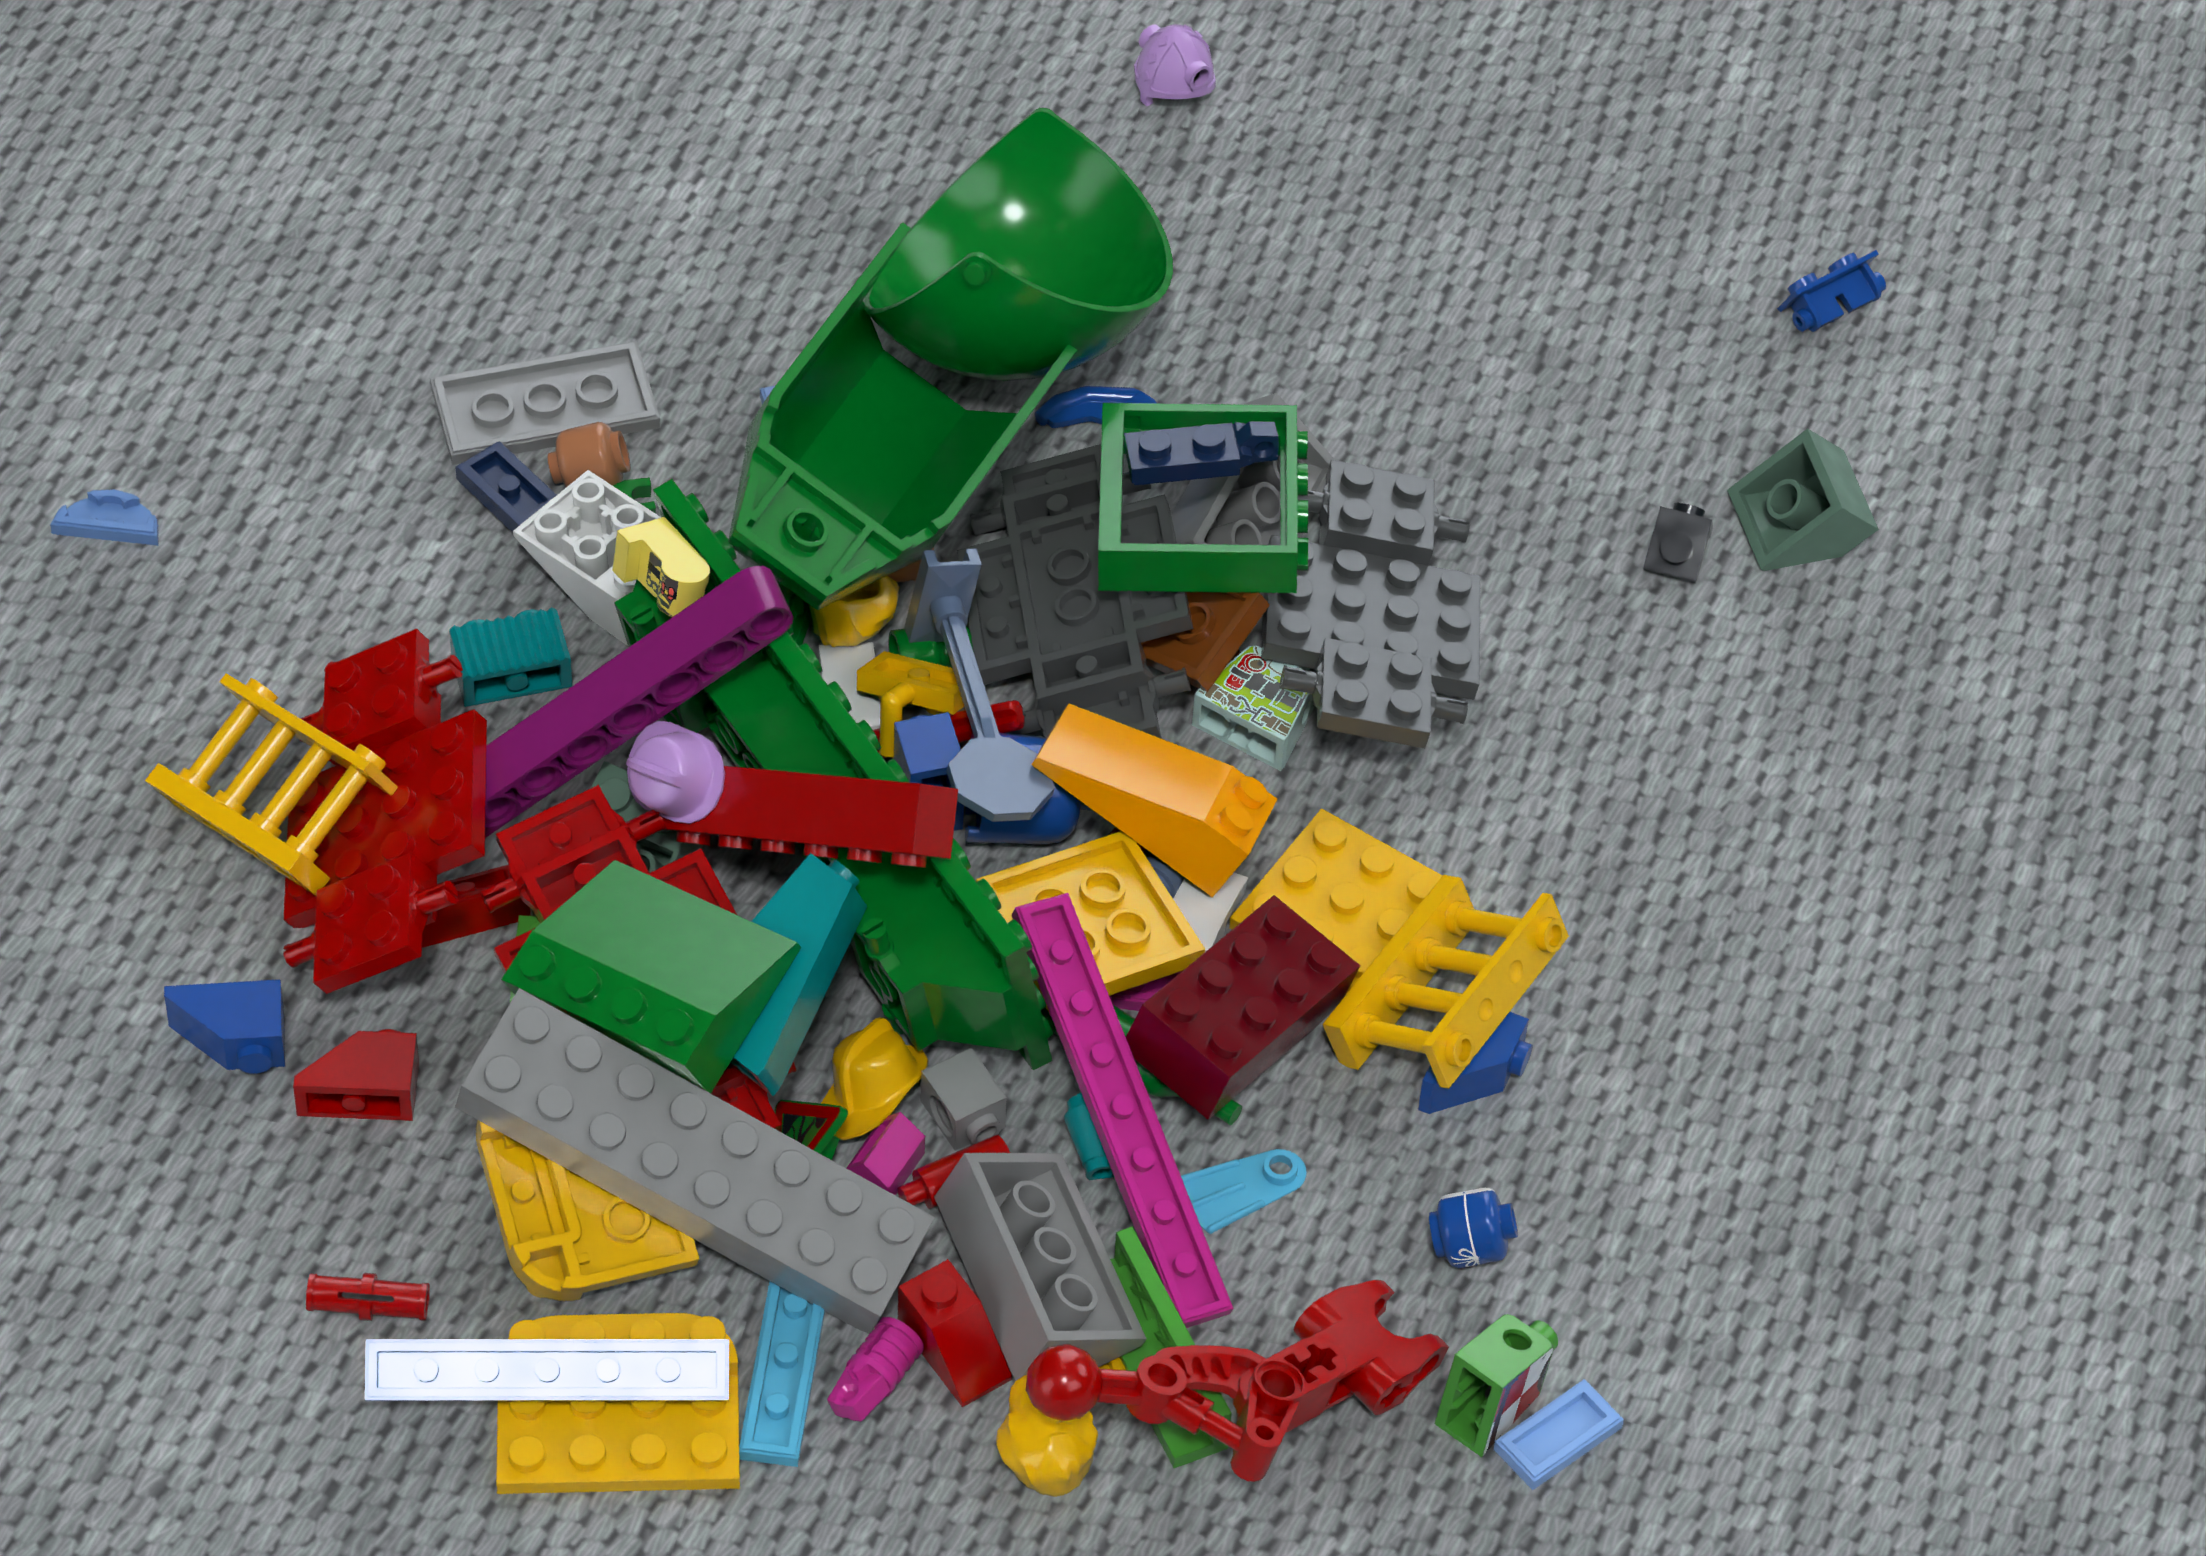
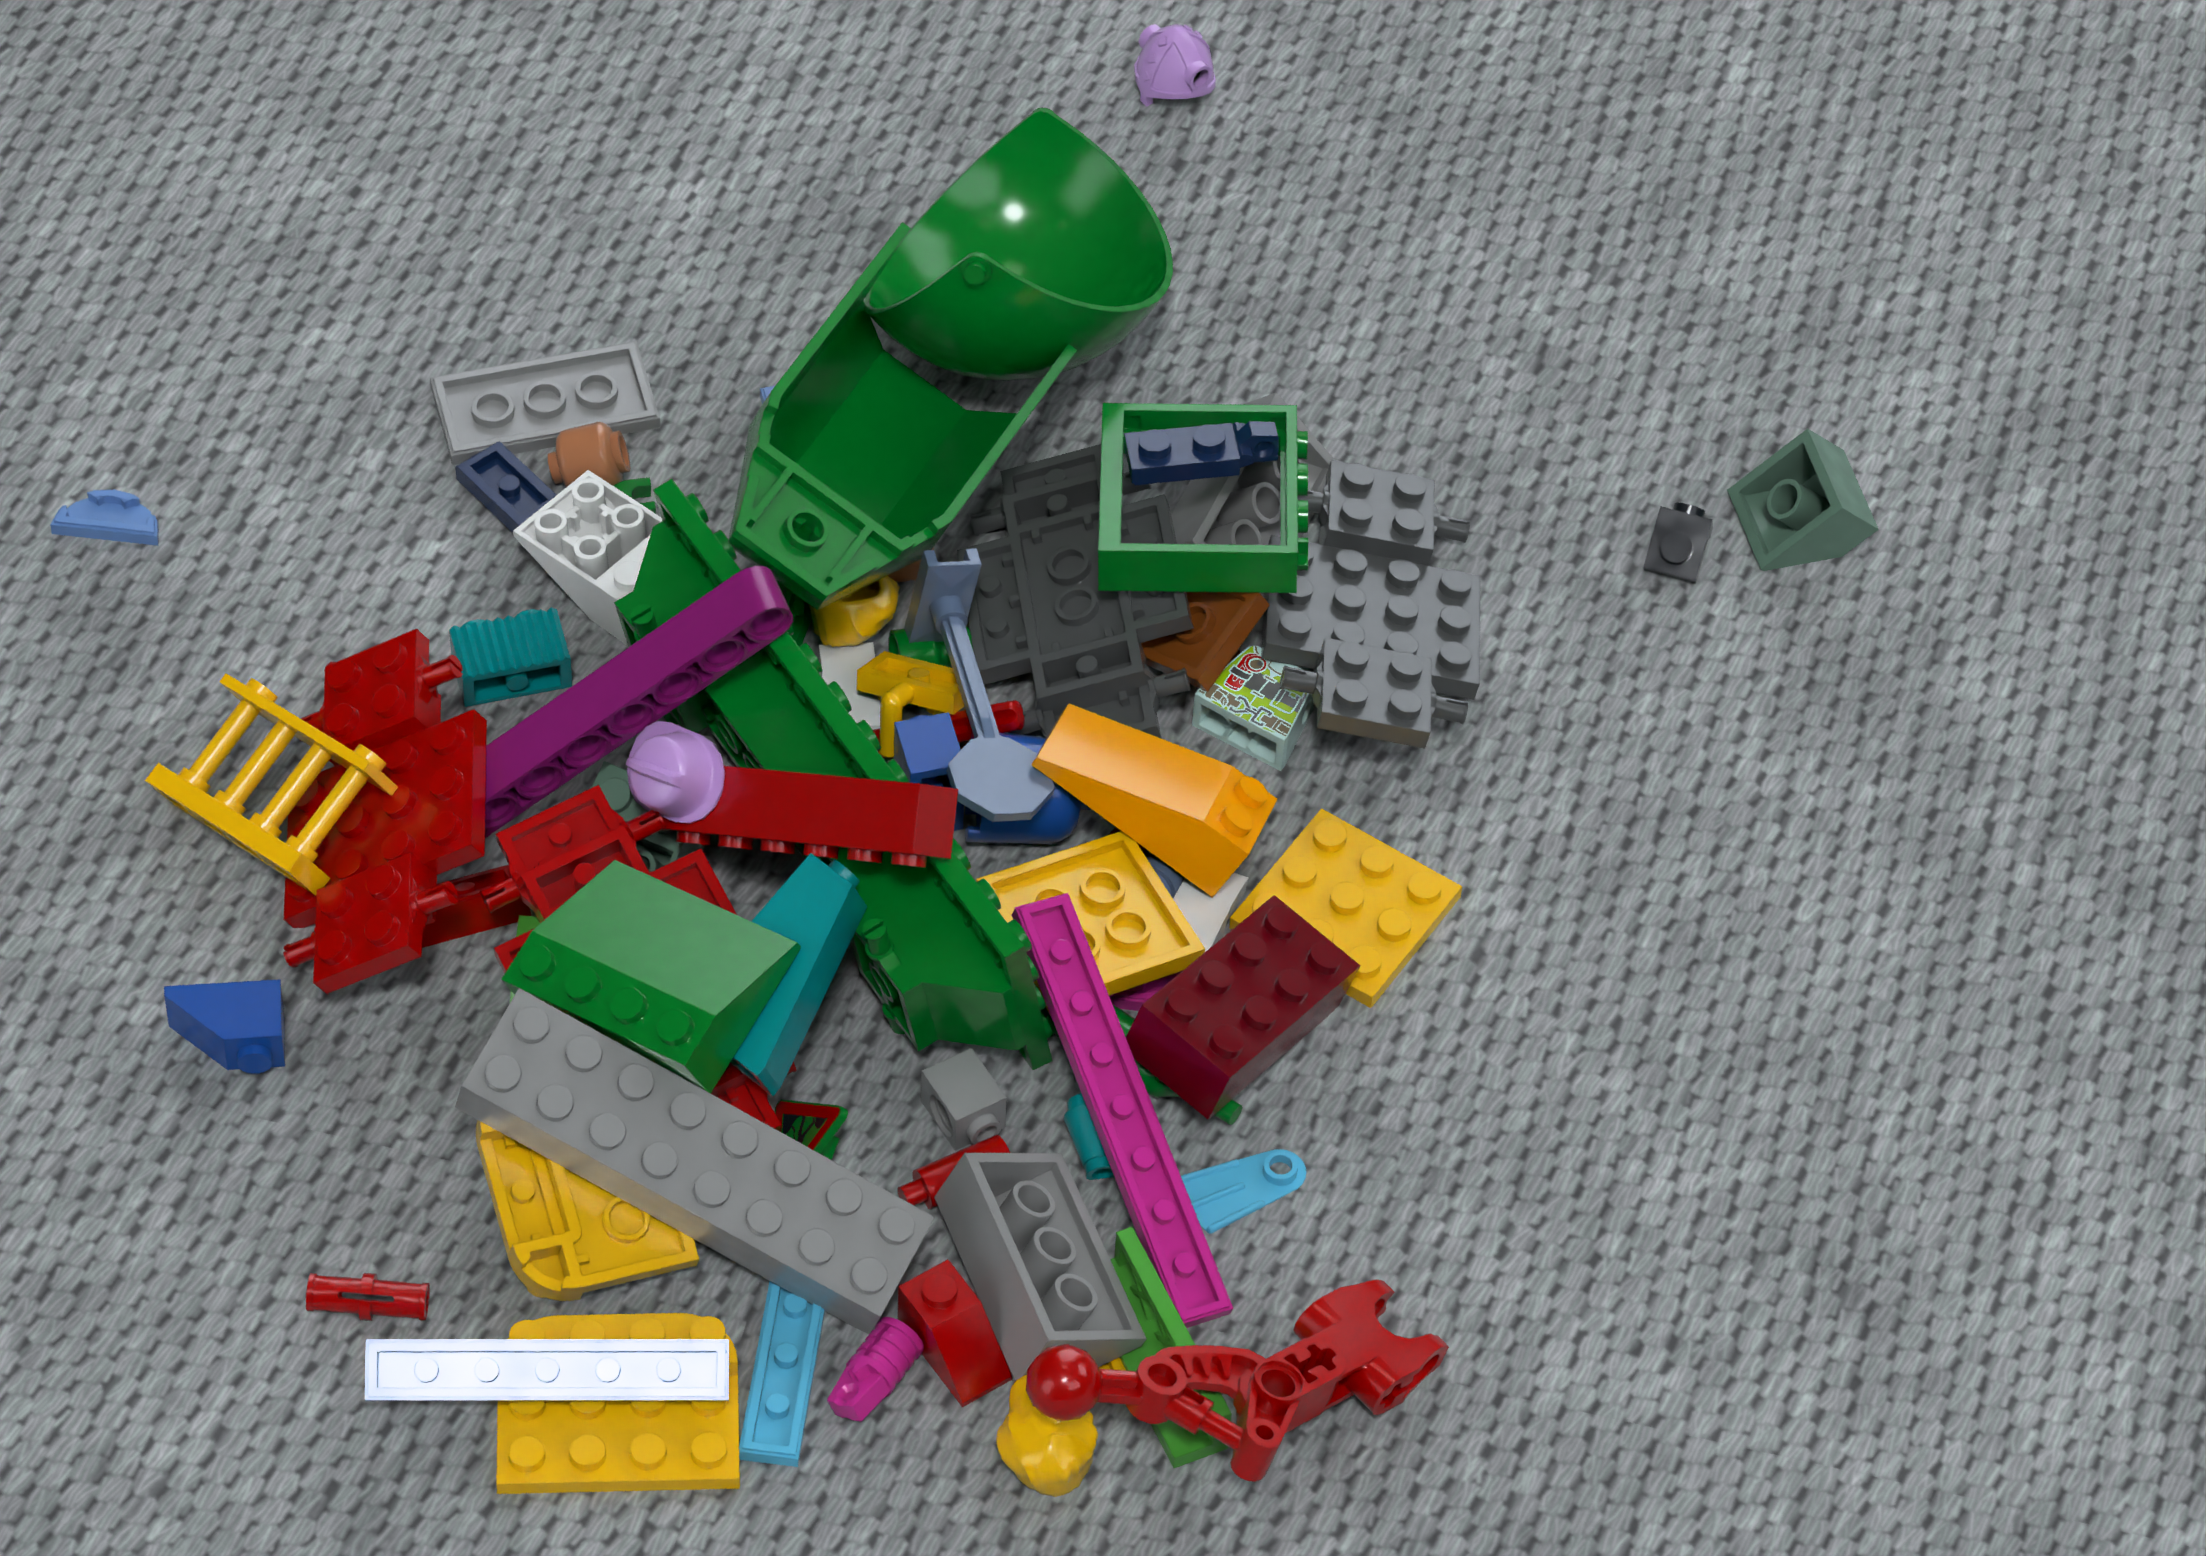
red slope [293,1029,419,1121] -> none
light yellow leg [612,517,710,617] -> none
yellow piece [821,1017,929,1140] -> none
dark pink piece [847,1112,925,1195] -> none
blue piece [1034,386,1157,428] -> none
yellow fence [1322,875,1569,1089] -> none
blue slope [1418,1012,1533,1114] -> none
blue head [1429,1188,1518,1268] -> none
bright green torso [1434,1314,1558,1457] -> none
light blue tile [1494,1379,1624,1490] -> none
blue hinge [1777,250,1886,332] -> none

